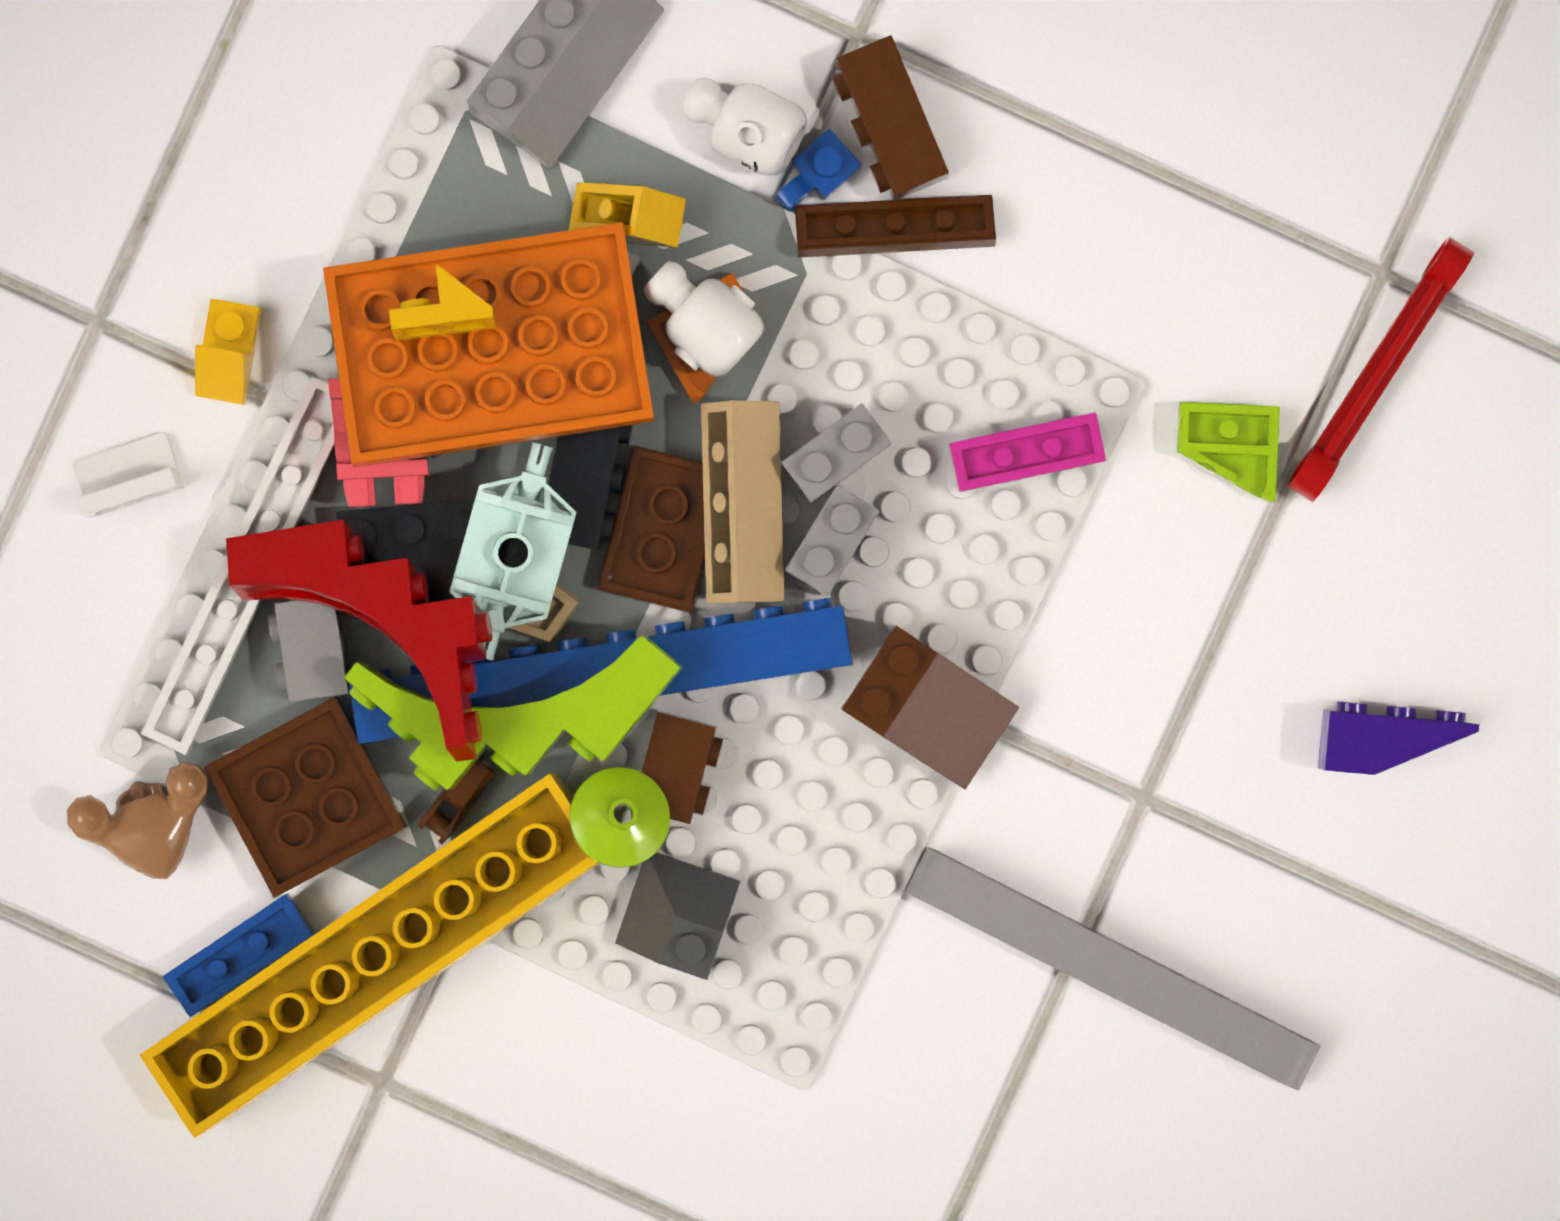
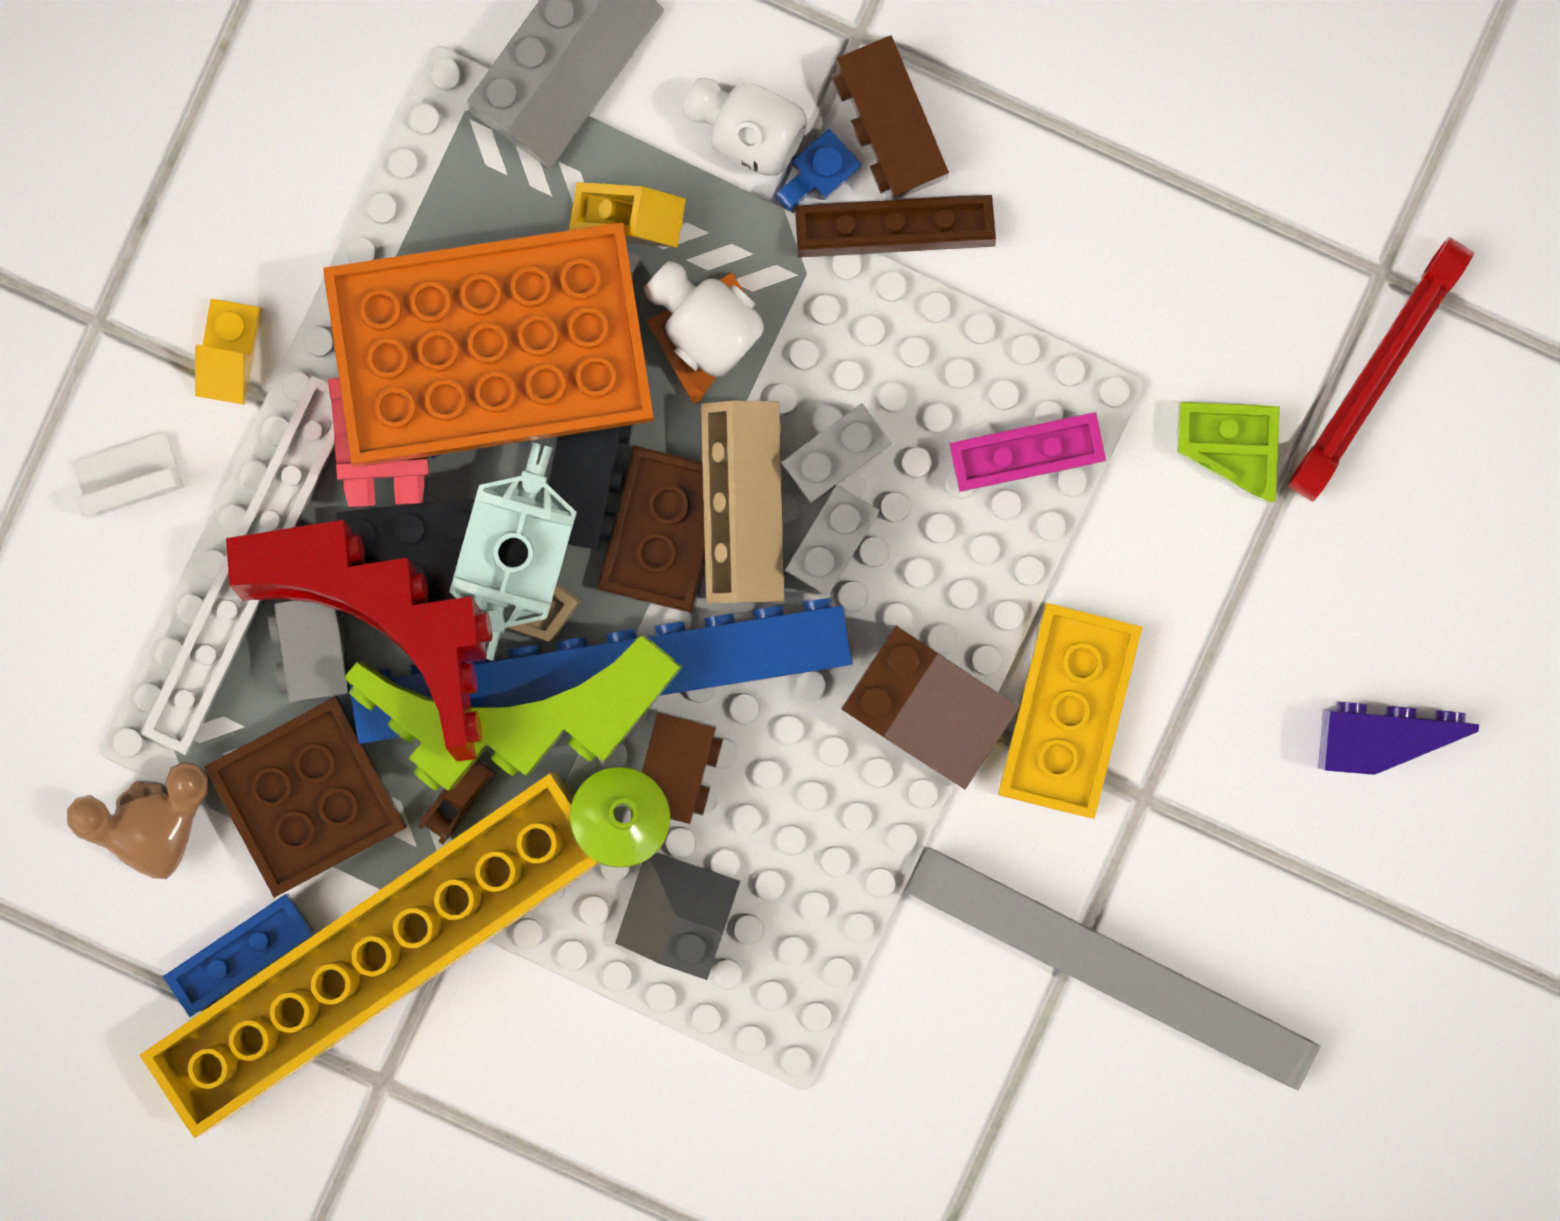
yellow slope [389,265,497,341] -> none
none -> yellow plate [997,603,1143,819]

